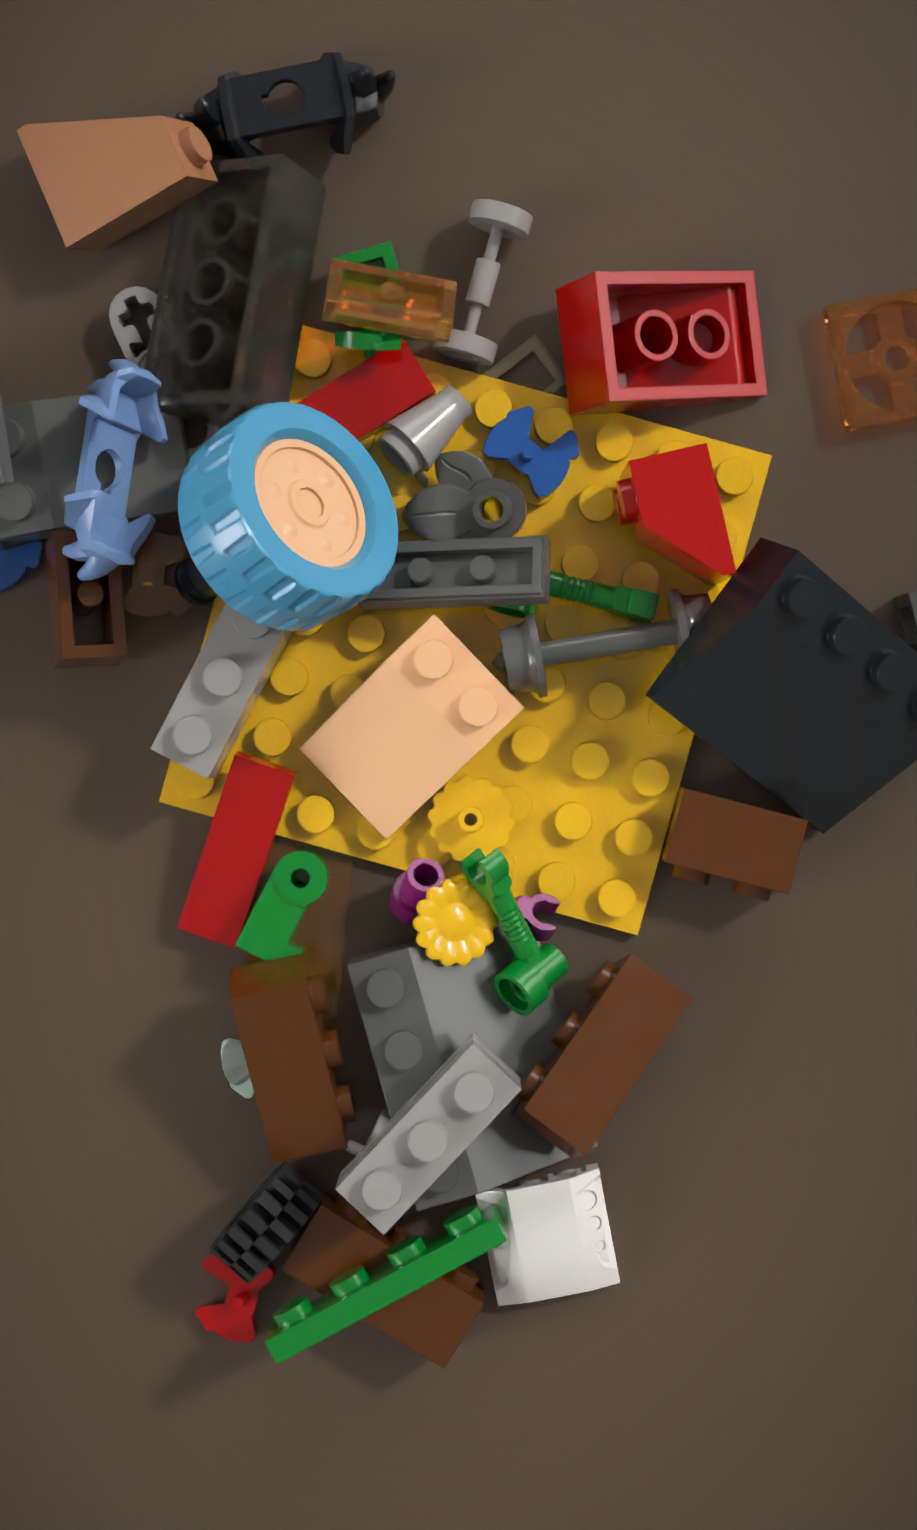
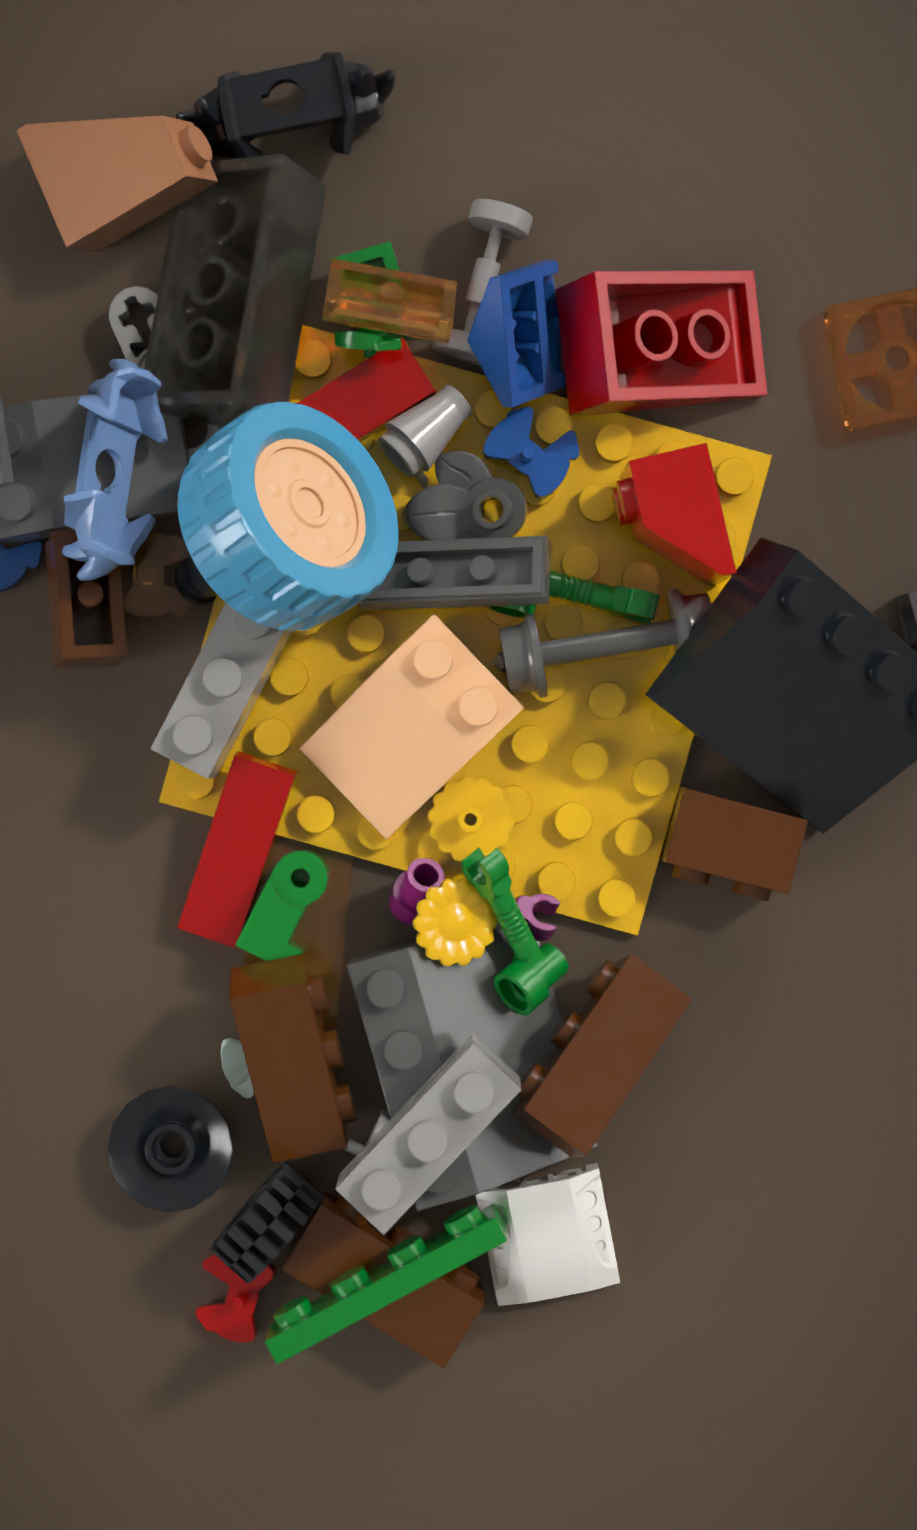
none -> black dish [107,1086,233,1212]
none -> blue slope [467,260,566,408]

